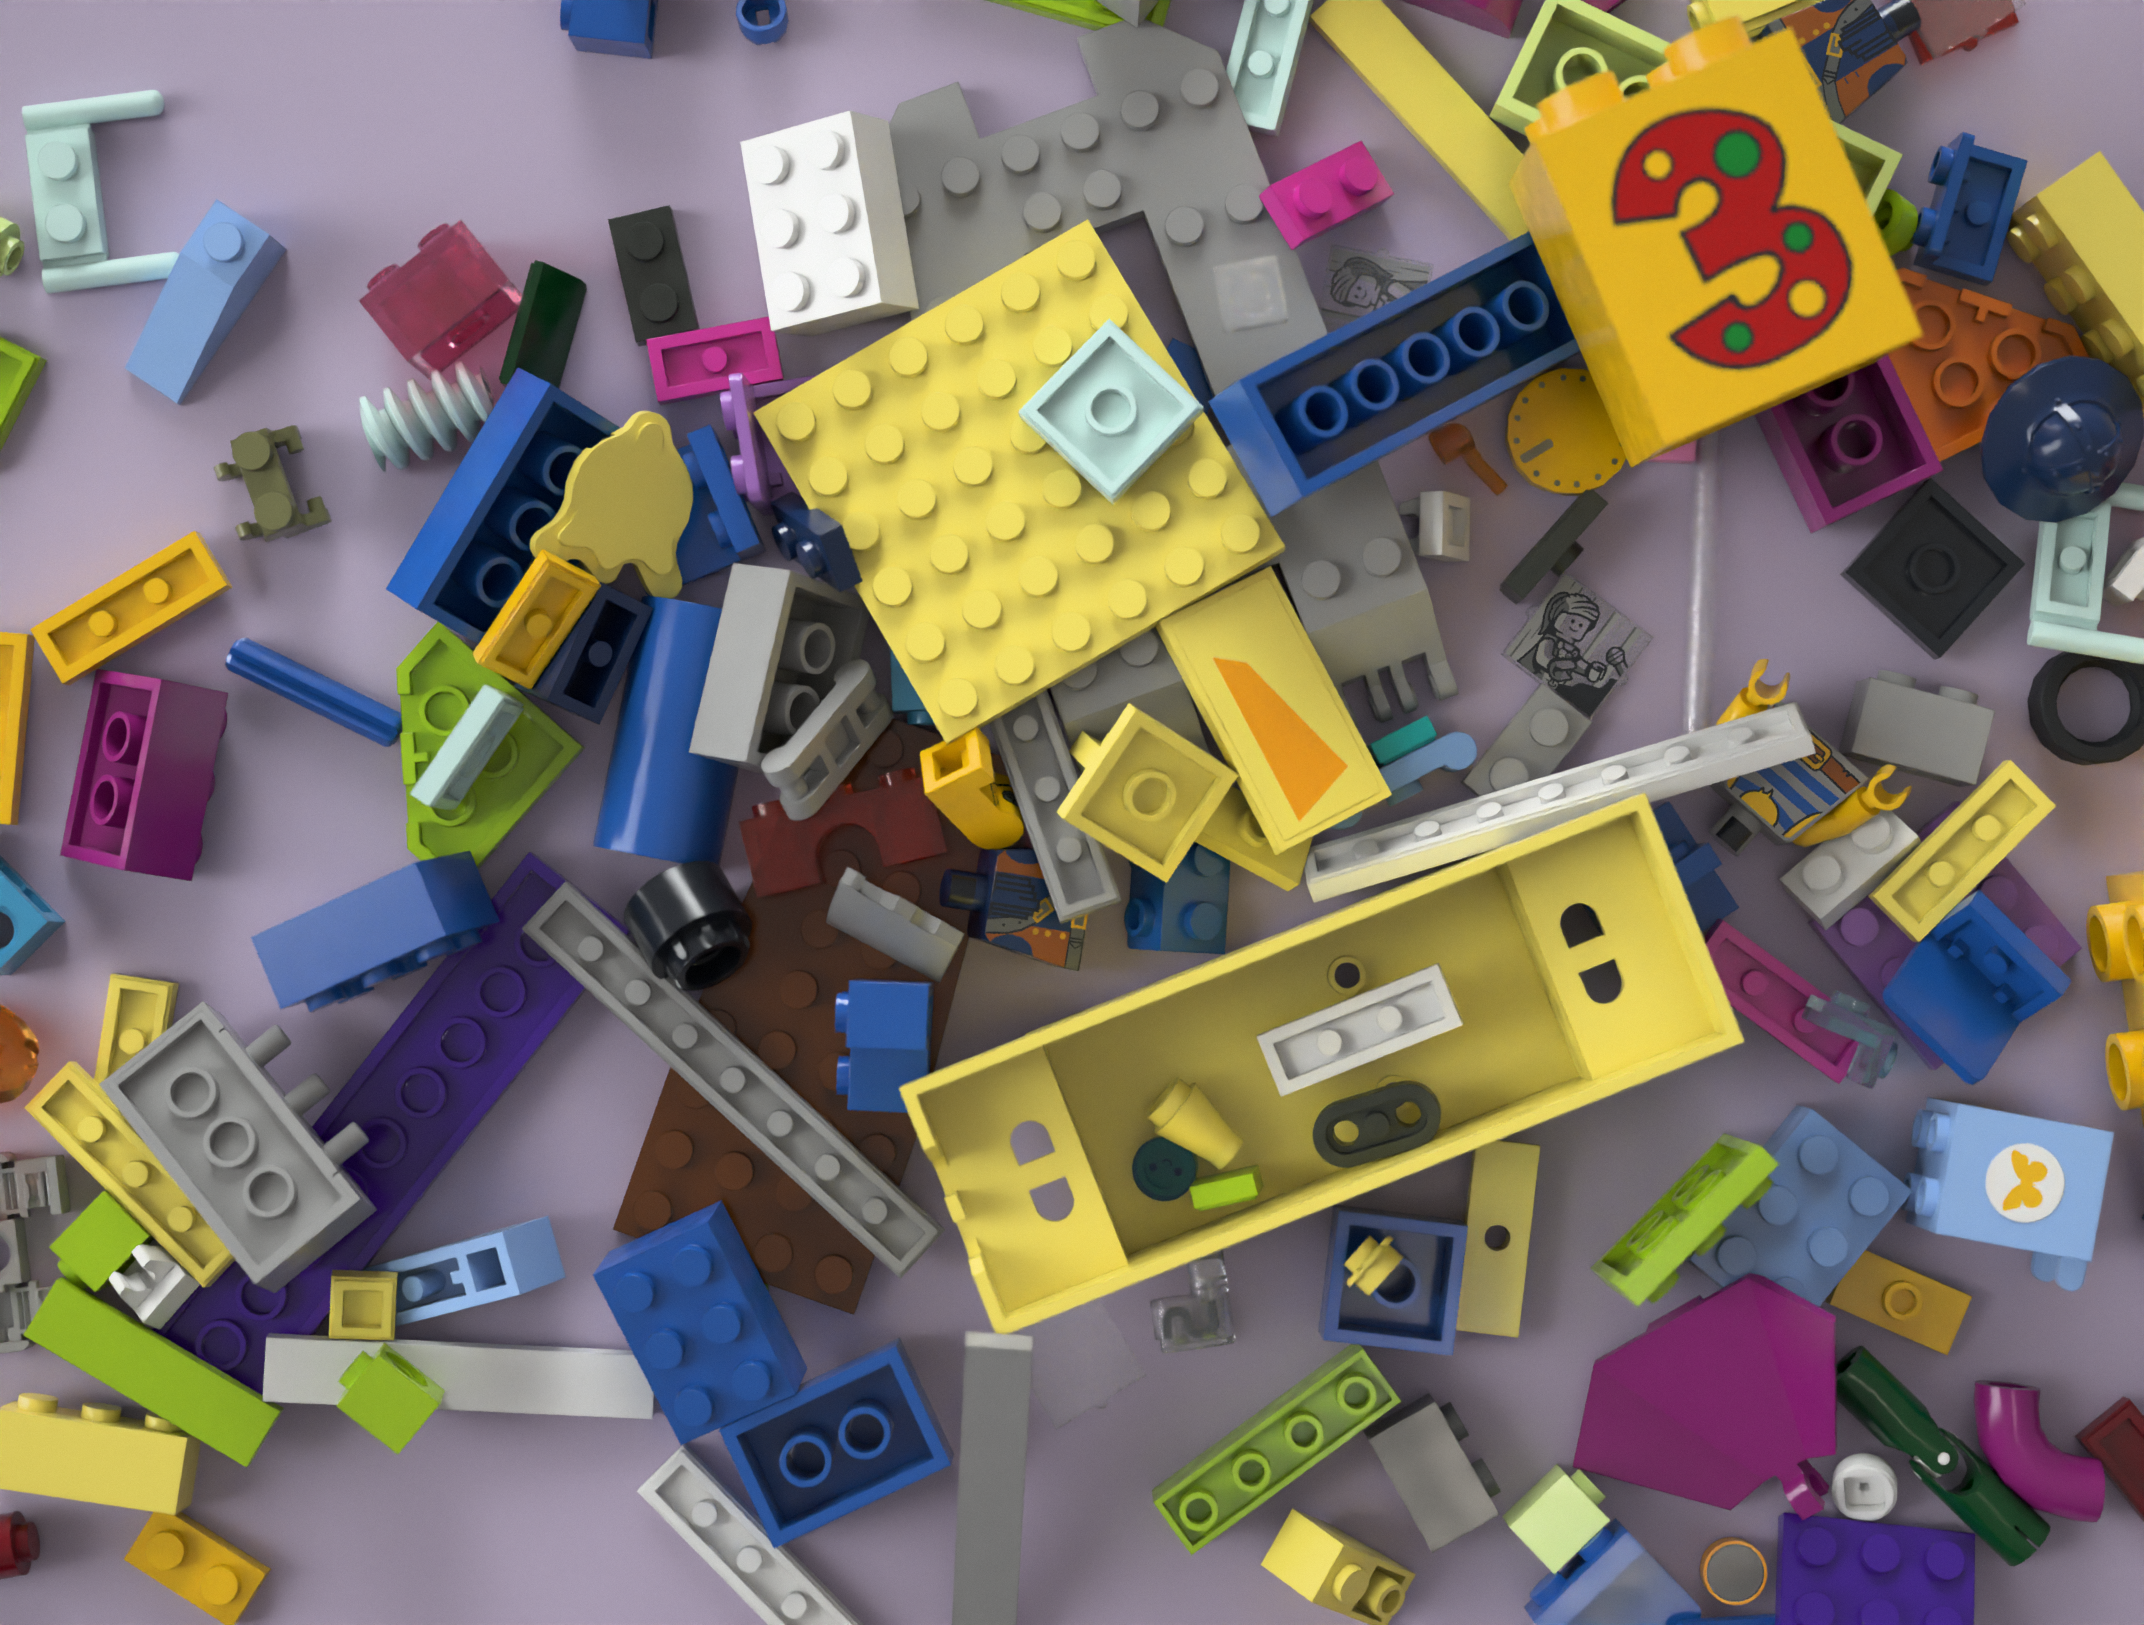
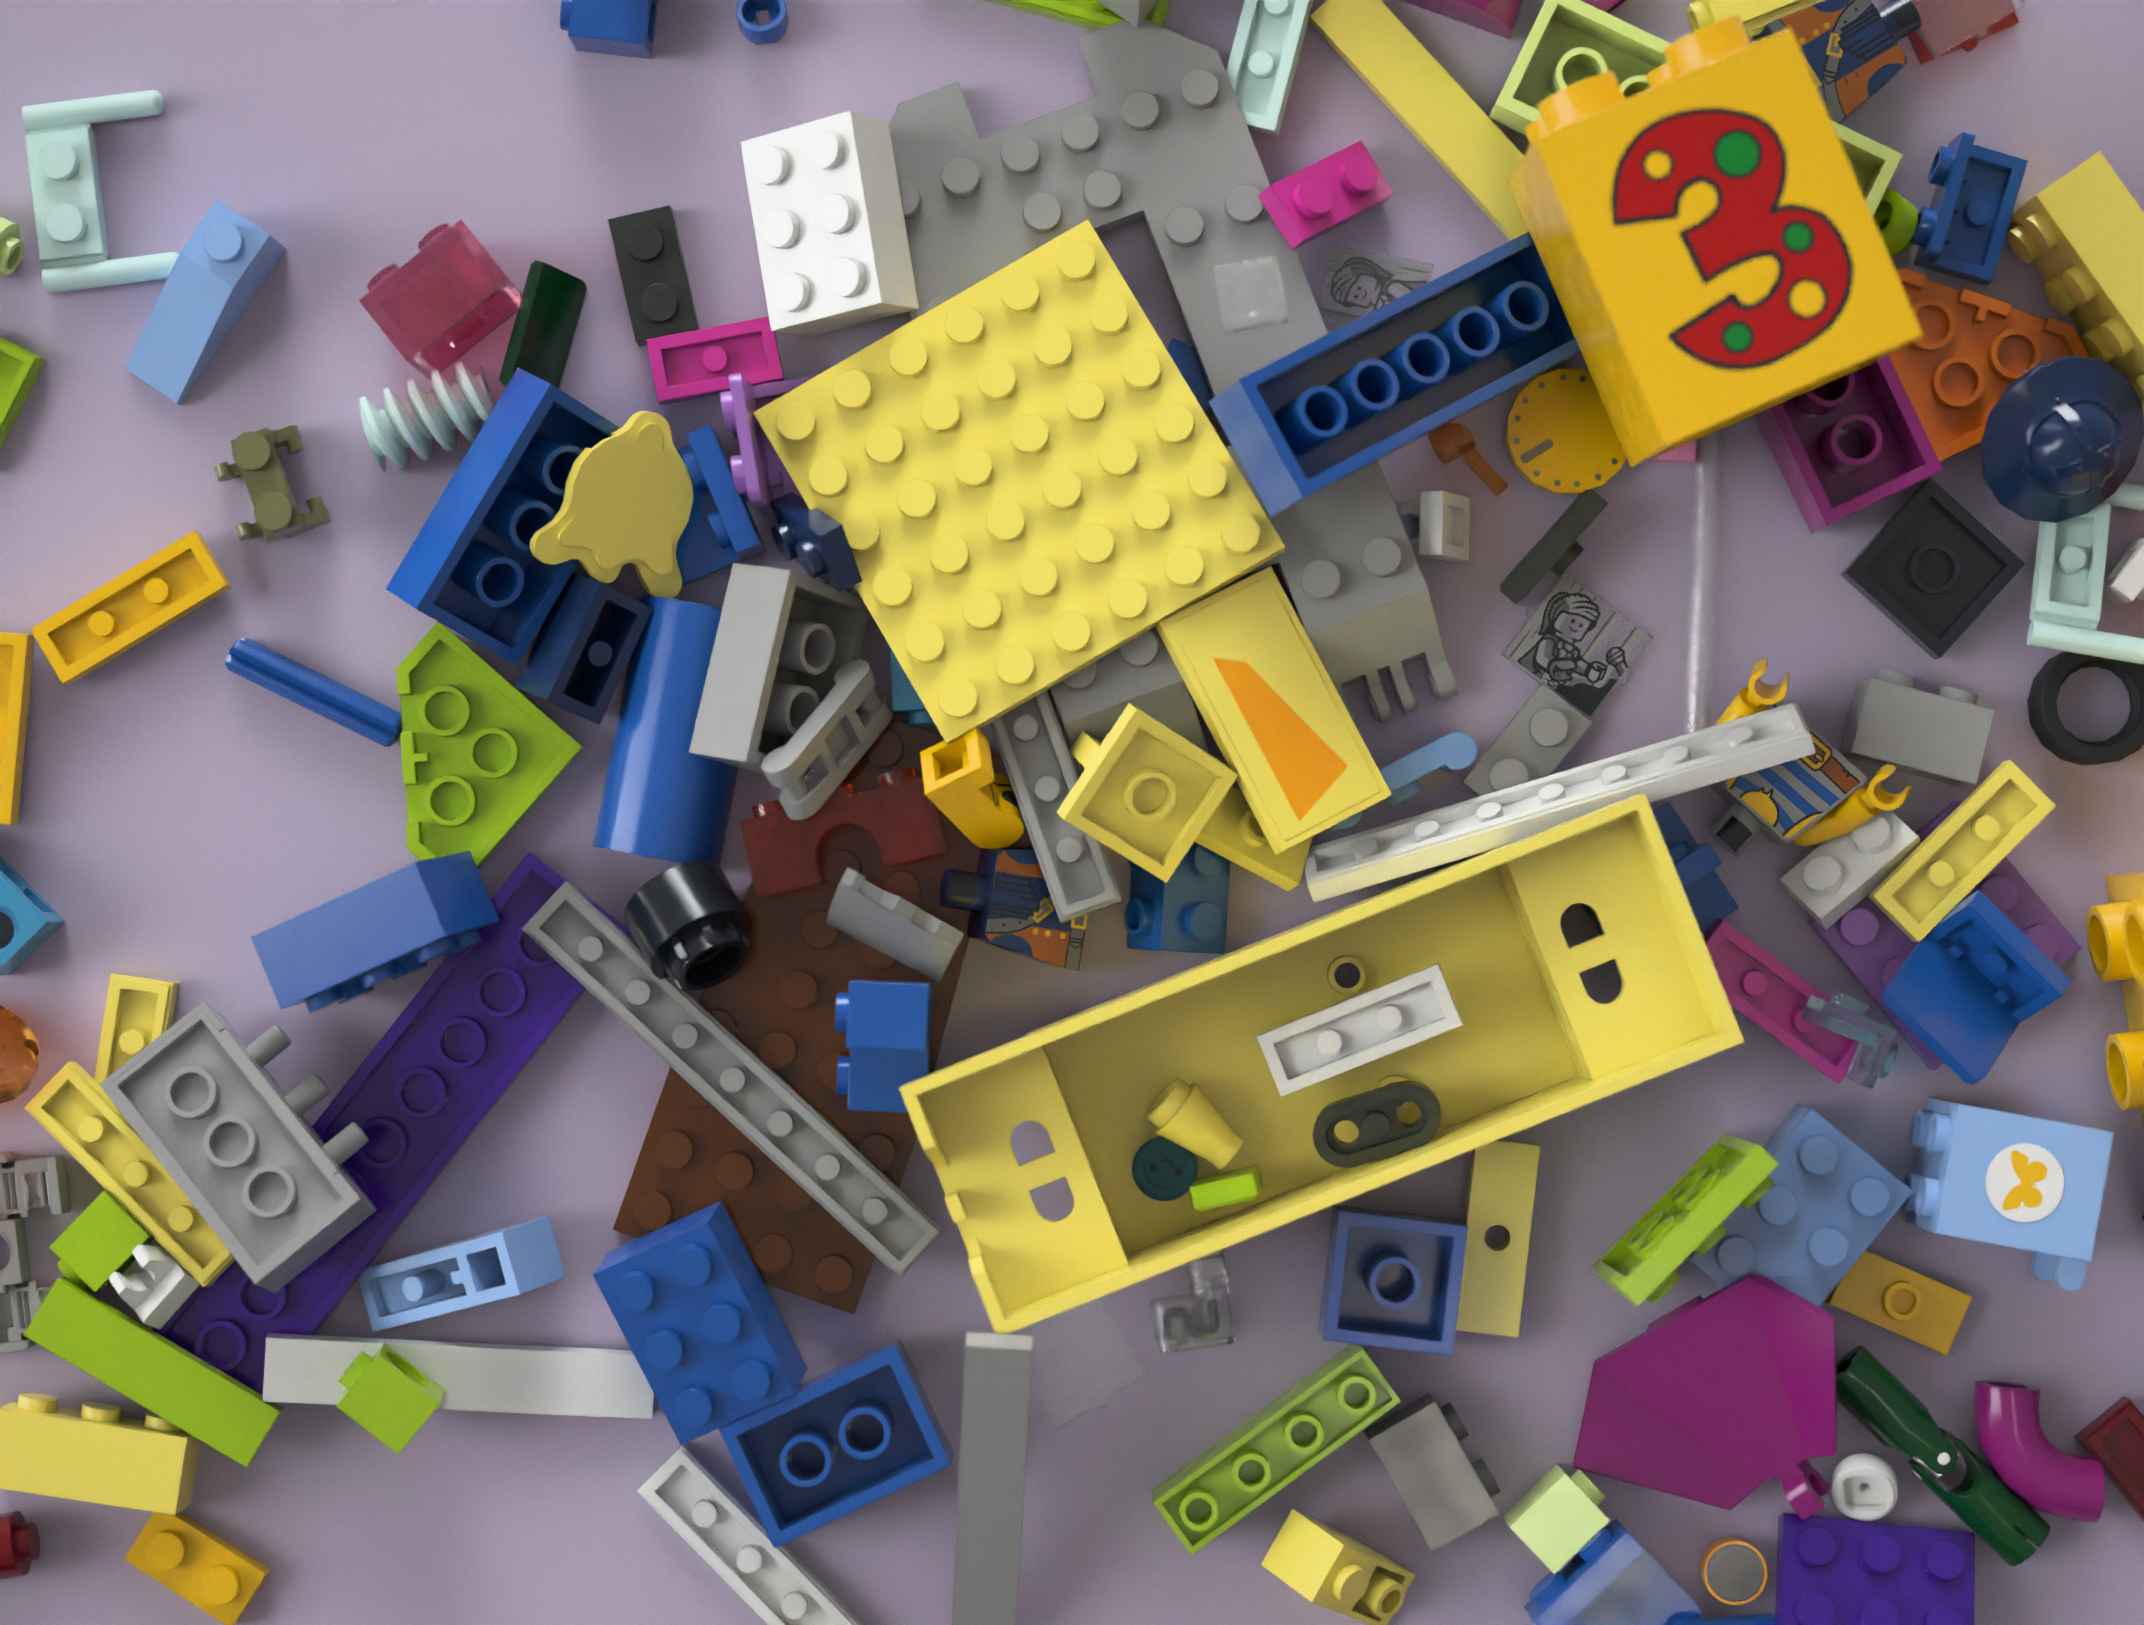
magenta slope [60,669,228,881] -> none
light yellow tile [329,1270,398,1340] -> none
light aqua tile [410,684,524,810] -> none
yellow plate [472,549,600,690] -> none
light aqua tile [1018,319,1204,504] -> none
light yellow plate [1343,1236,1403,1296] -> none
teal tile [1367,715,1437,768] -> none

